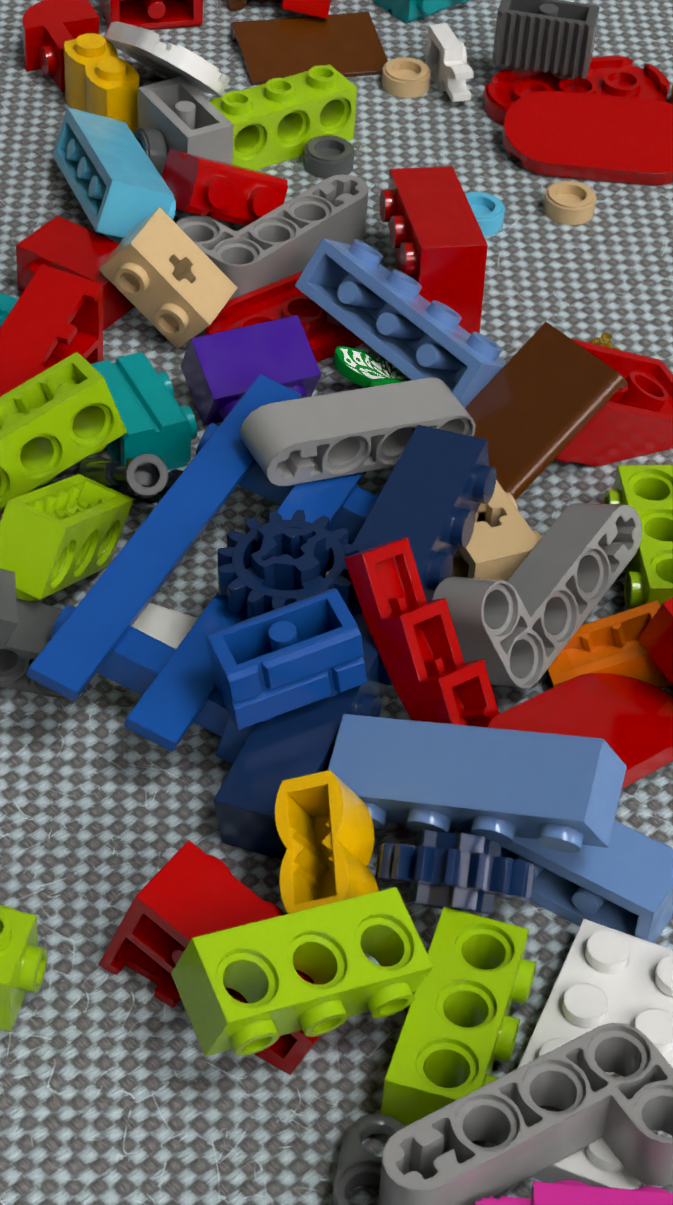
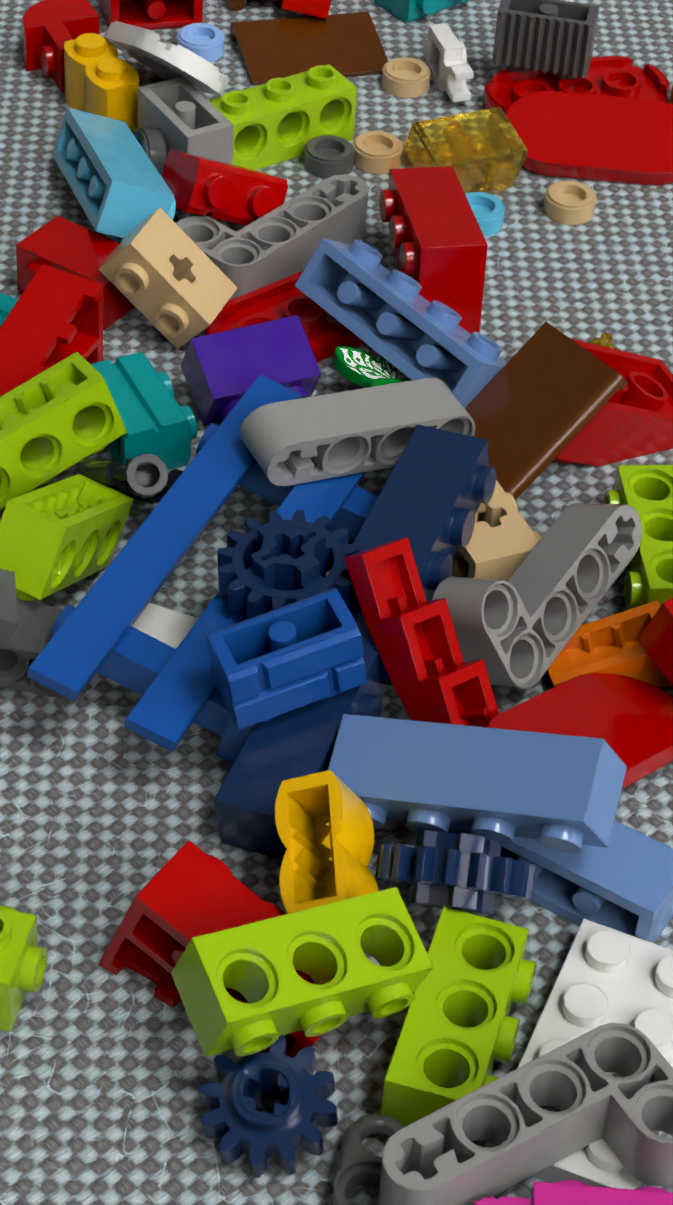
none -> light blue tile [177,23,225,62]
none -> dark blue gear [199,1035,338,1178]
none -> tan tile [352,131,403,174]
none -> clear yellow brick [400,107,528,193]

